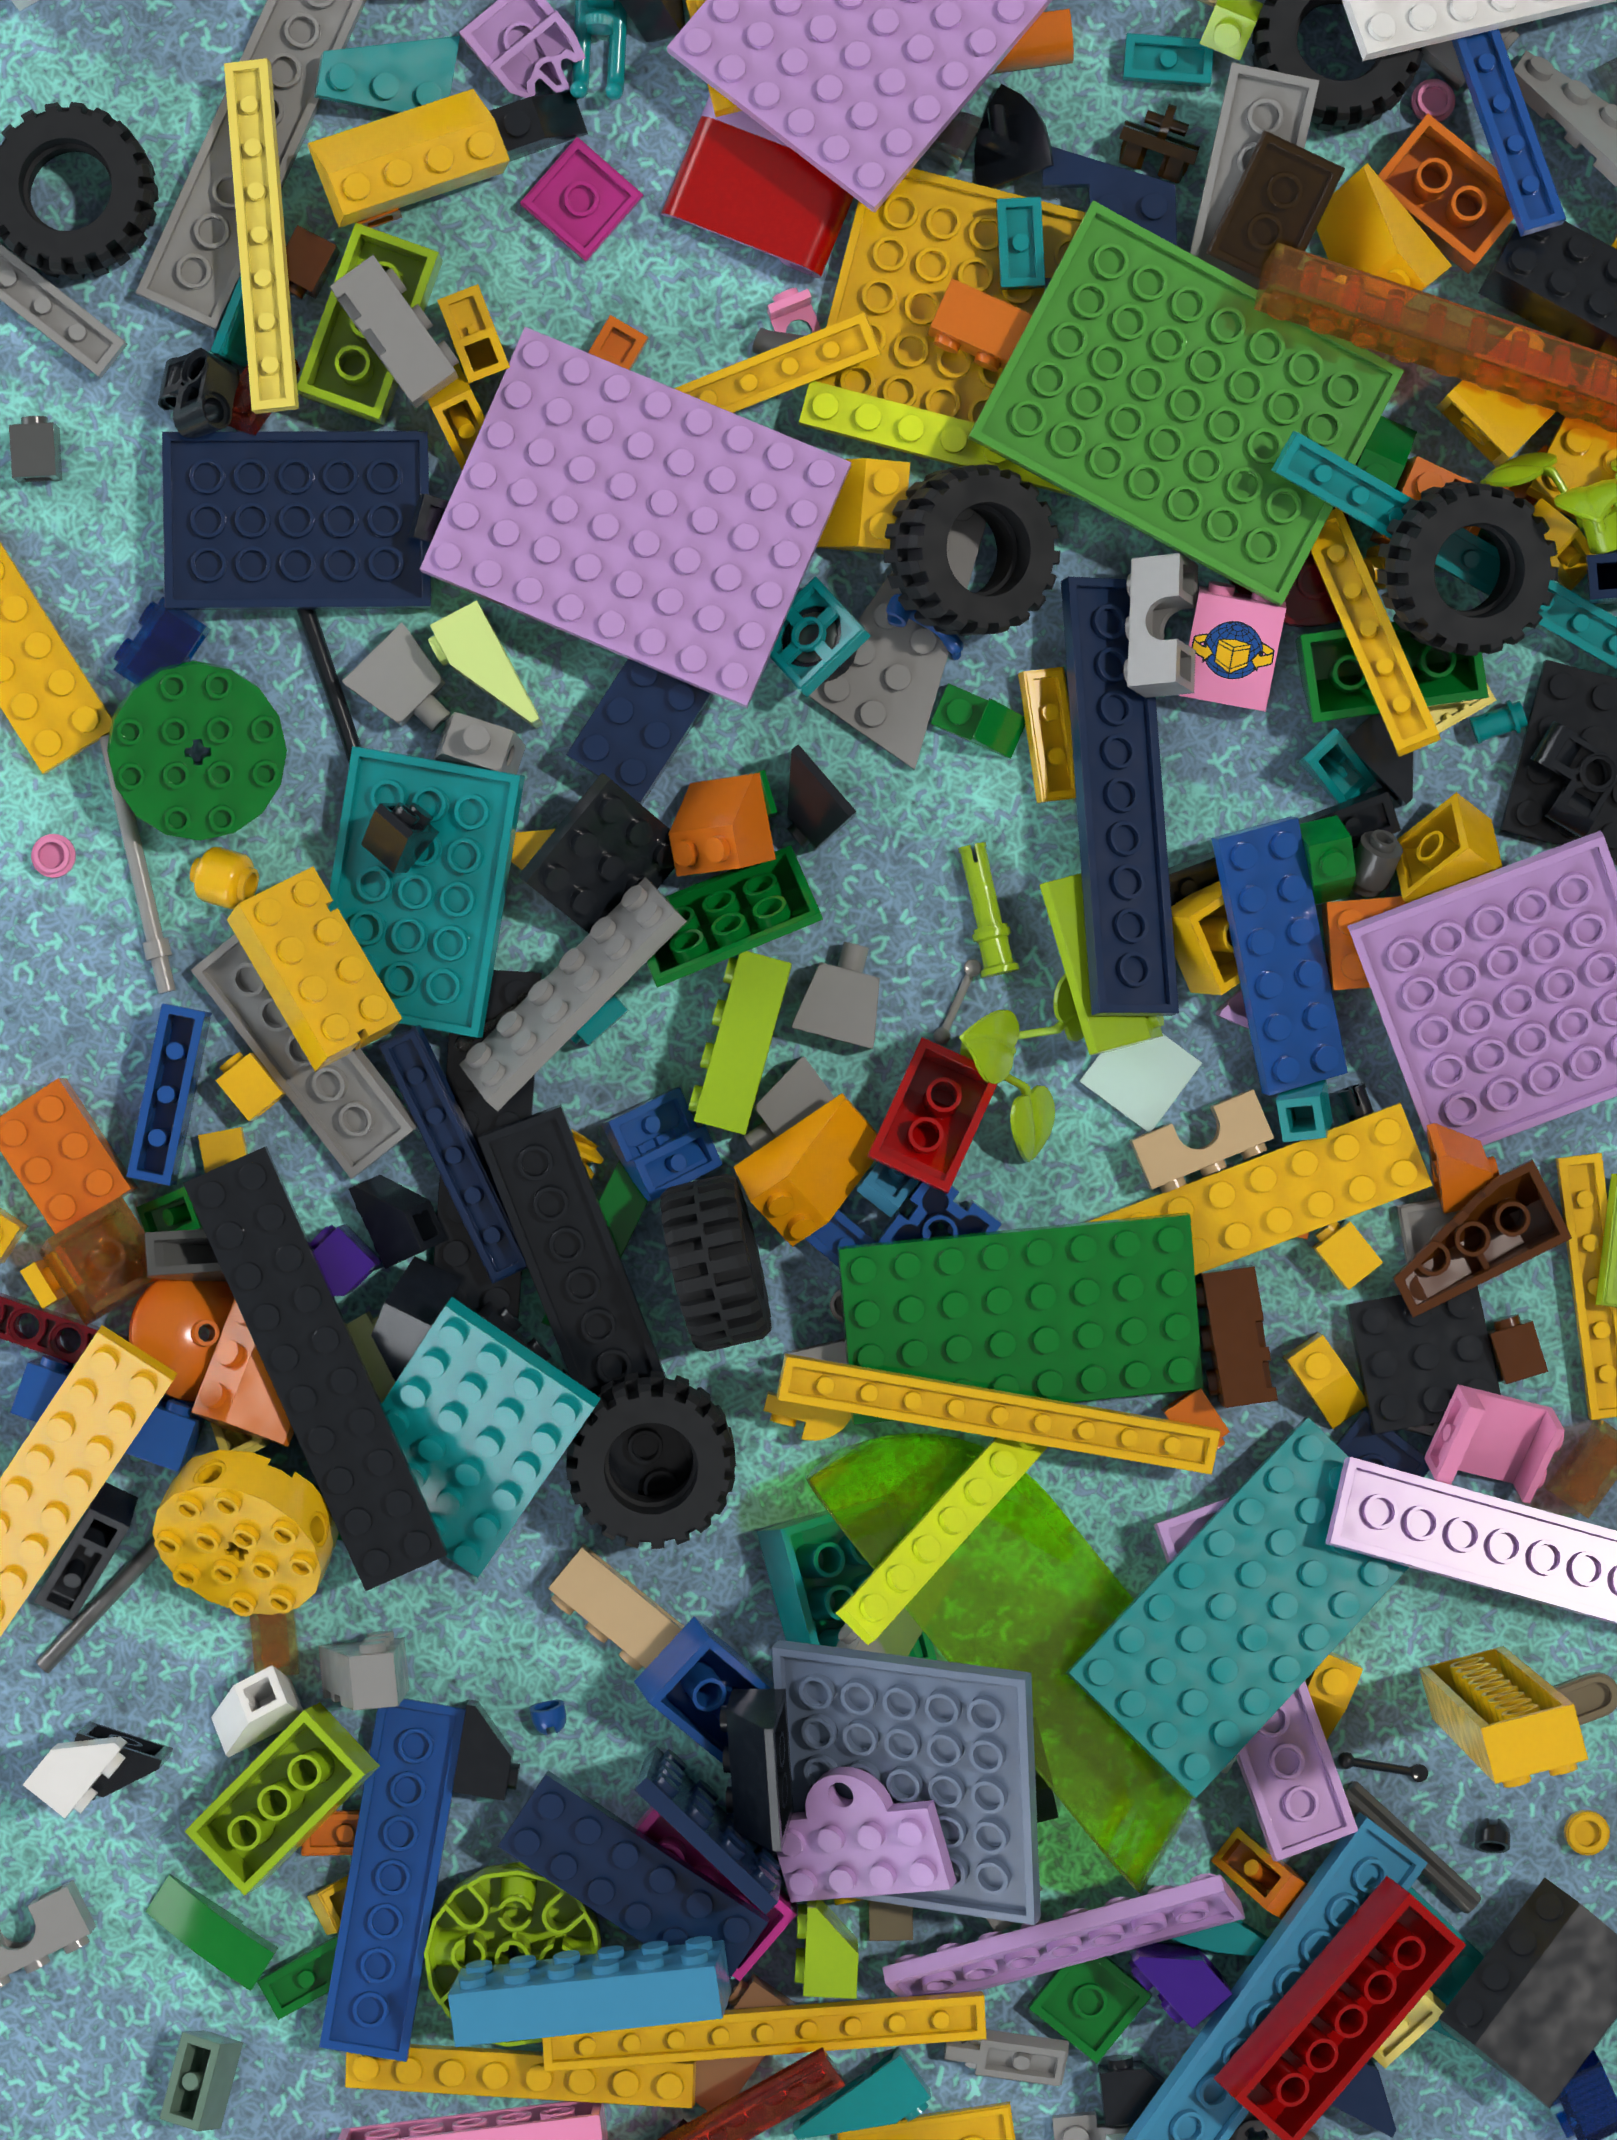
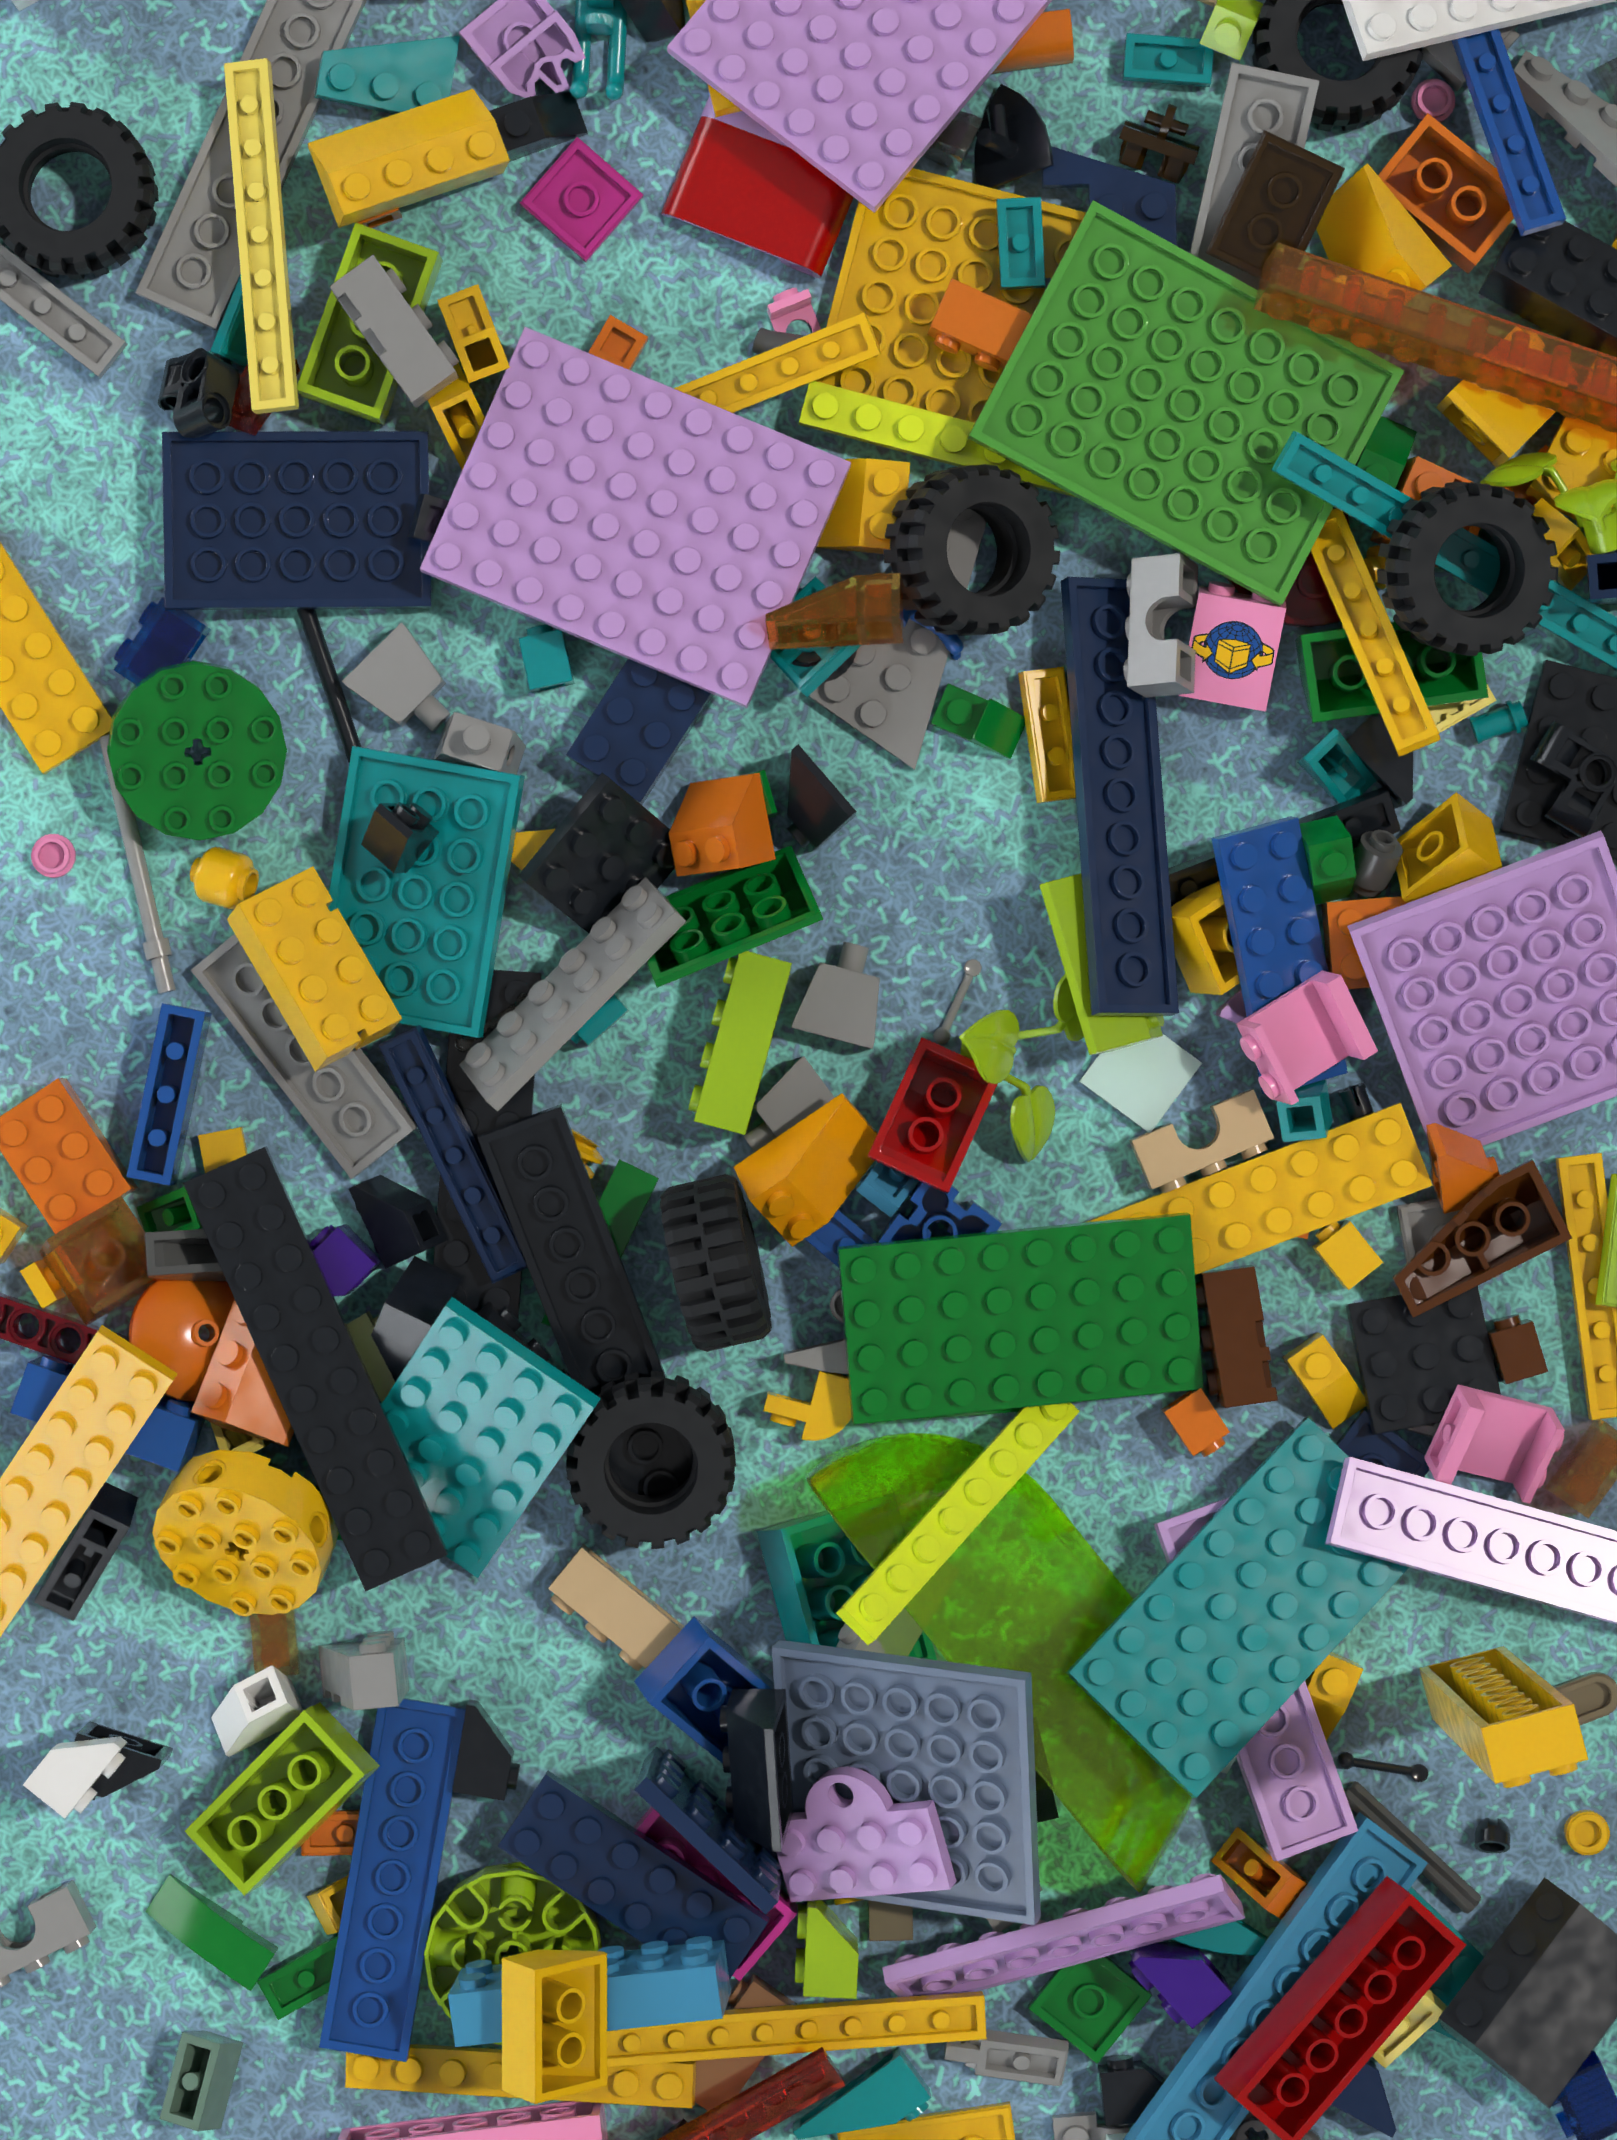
dark grey brick [9,416,62,483] -> none
flat silver bar [36,1537,159,1673] -> none
yellow brick [215,1052,286,1122] -> none
reddish brown brick [286,225,340,300] -> none
yellowish green slope [428,600,544,729] -> none
blue hinge [529,1699,566,1735] -> none
blue slope [601,1087,723,1202] -> none
yellow plate [776,1353,1220,1475] -> none
lime pin [958,842,1020,978] -> none
none -> yellow slope [502,1949,607,2104]
none -> teal brick [518,624,575,693]
none -> clear orange slope [765,573,903,649]
none -> bright pink panel [1236,970,1378,1105]

